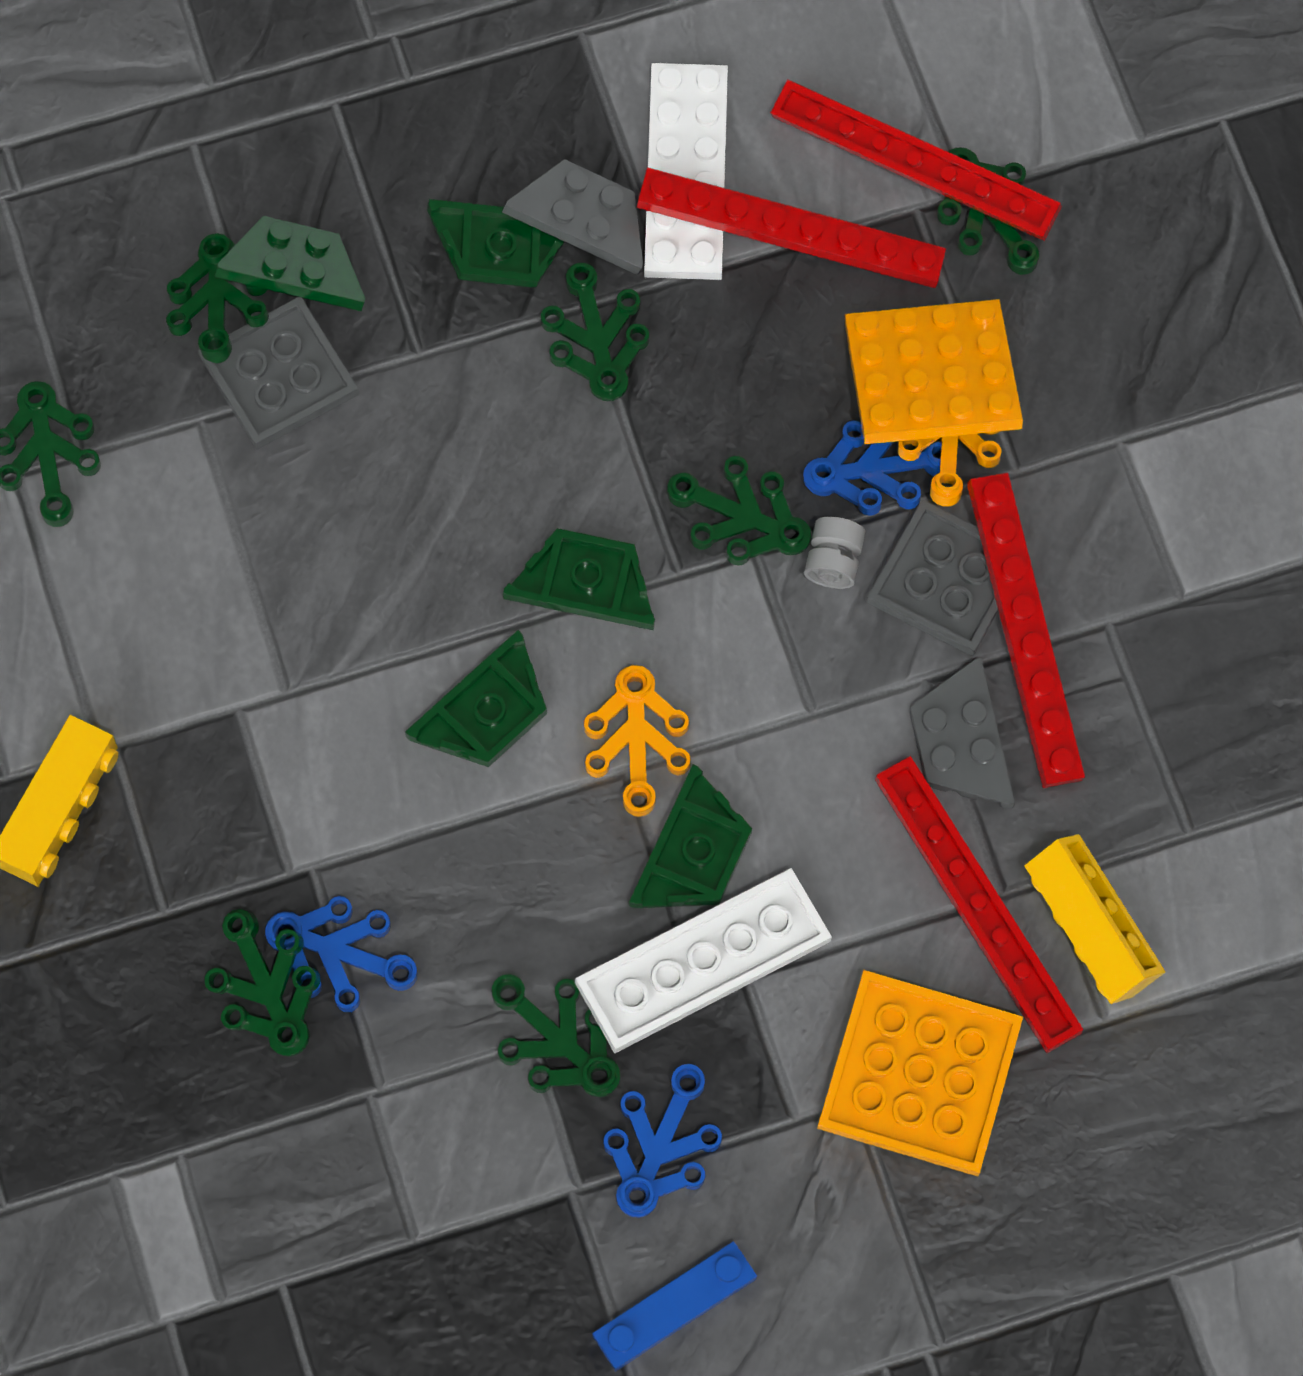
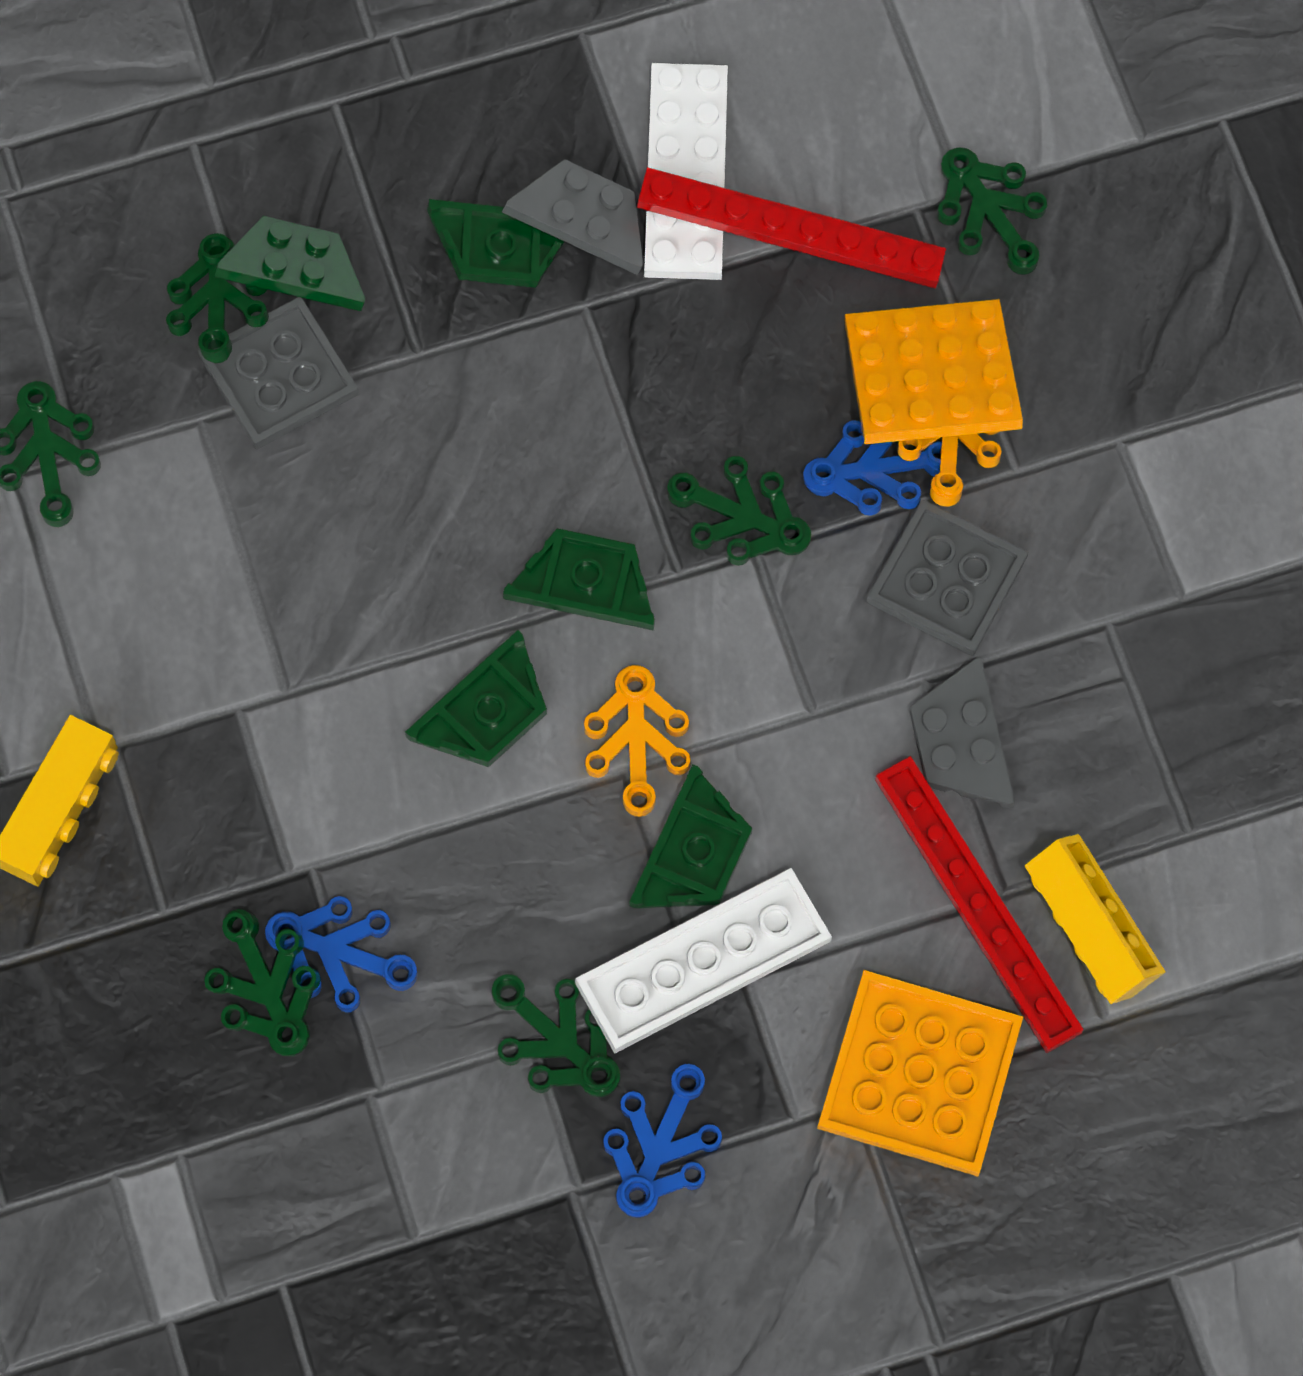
dark green plant [541,263,649,401] -> none
blue plate [592,1241,757,1372] -> none
red plate [770,79,1062,241] -> none
light grey wheel [804,517,866,589] -> none
red plate [967,473,1085,788] -> none

